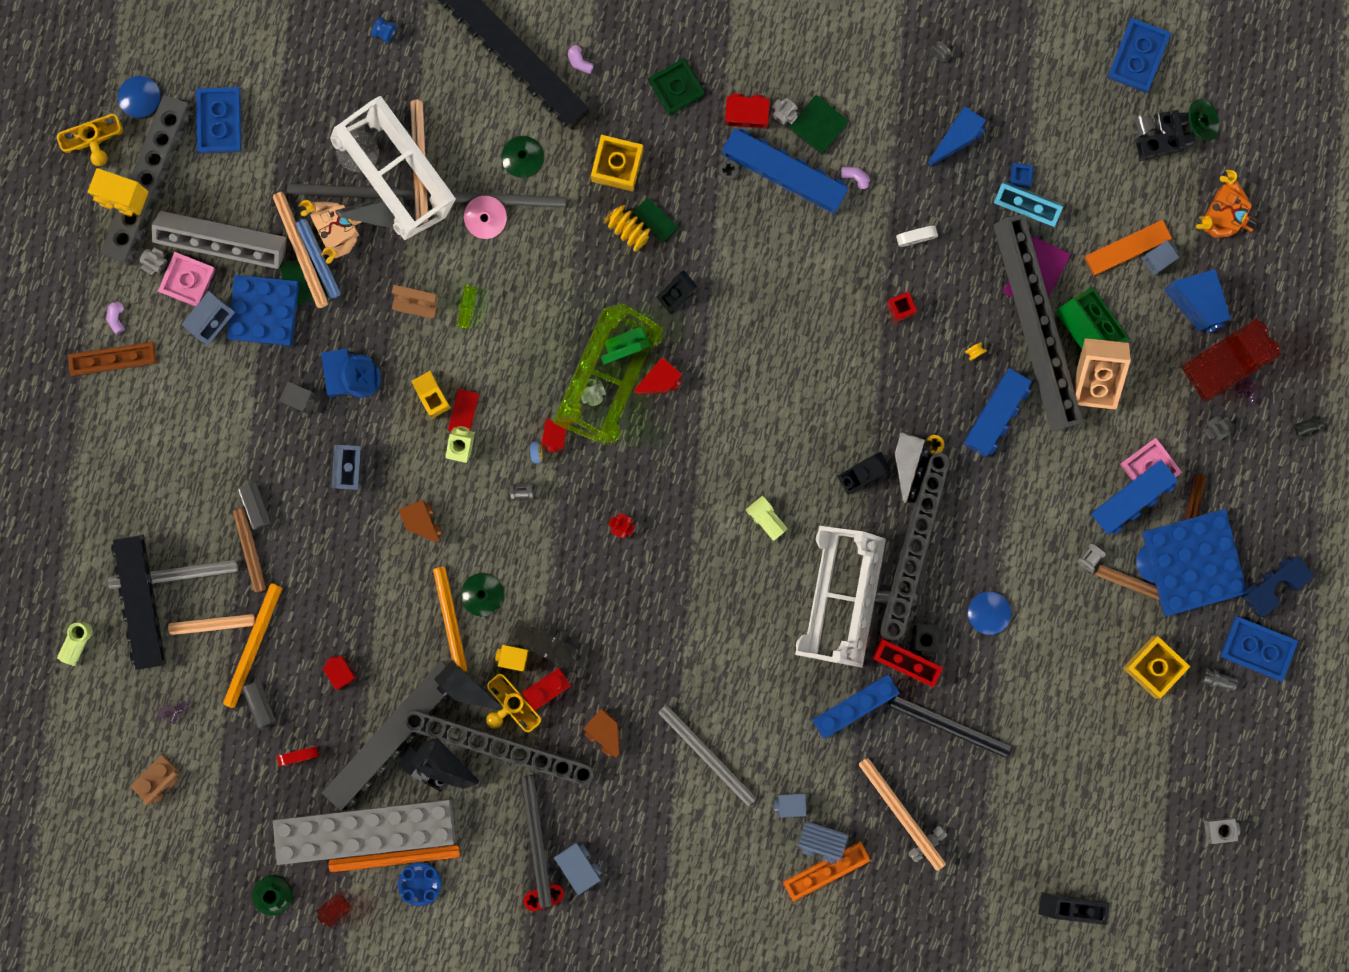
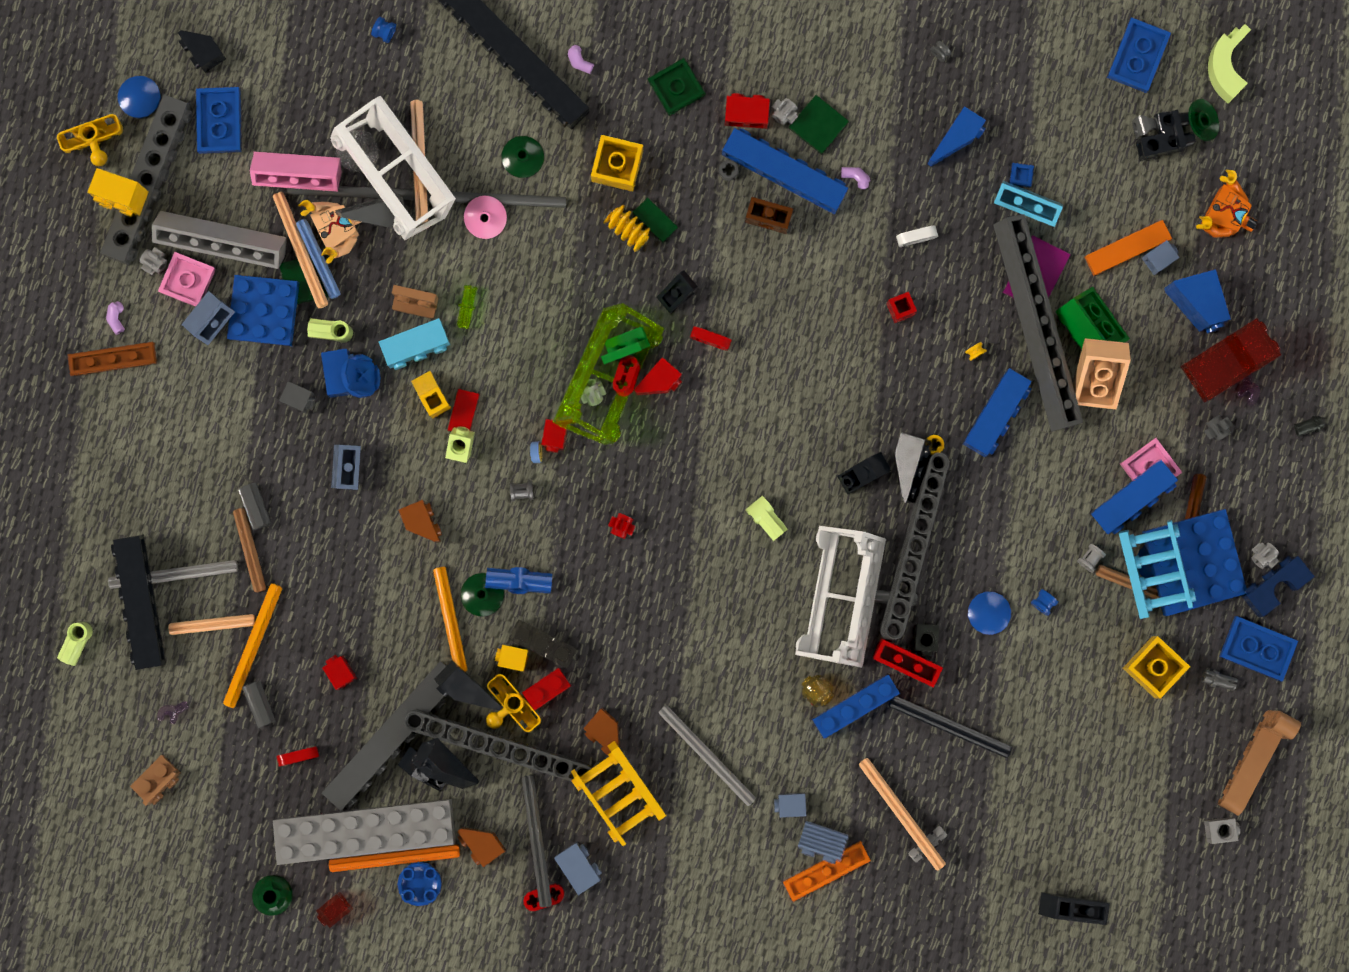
none -> black slope [178,30,226,73]
none -> bright pink brick [250,152,342,192]
none -> yellowish green piece [307,318,353,343]
none -> medium azure brick [379,318,450,370]
none -> dark orange slope [458,827,506,867]
none -> blue piece [485,567,552,594]
none -> yellow fence [571,741,666,846]
none -> red beam [613,355,640,397]
none -> red beam [690,327,732,351]
none -> reddish brown brick [745,197,793,234]
none -> clear yellow head [802,675,834,707]
none -> blue wheel [1031,589,1059,616]
none -> medium azure fence [1119,520,1196,619]
none -> yellowish green arch [1208,24,1251,103]
none -> medium nougat beam [1218,710,1301,816]
none -> light grey gear [1251,543,1279,569]

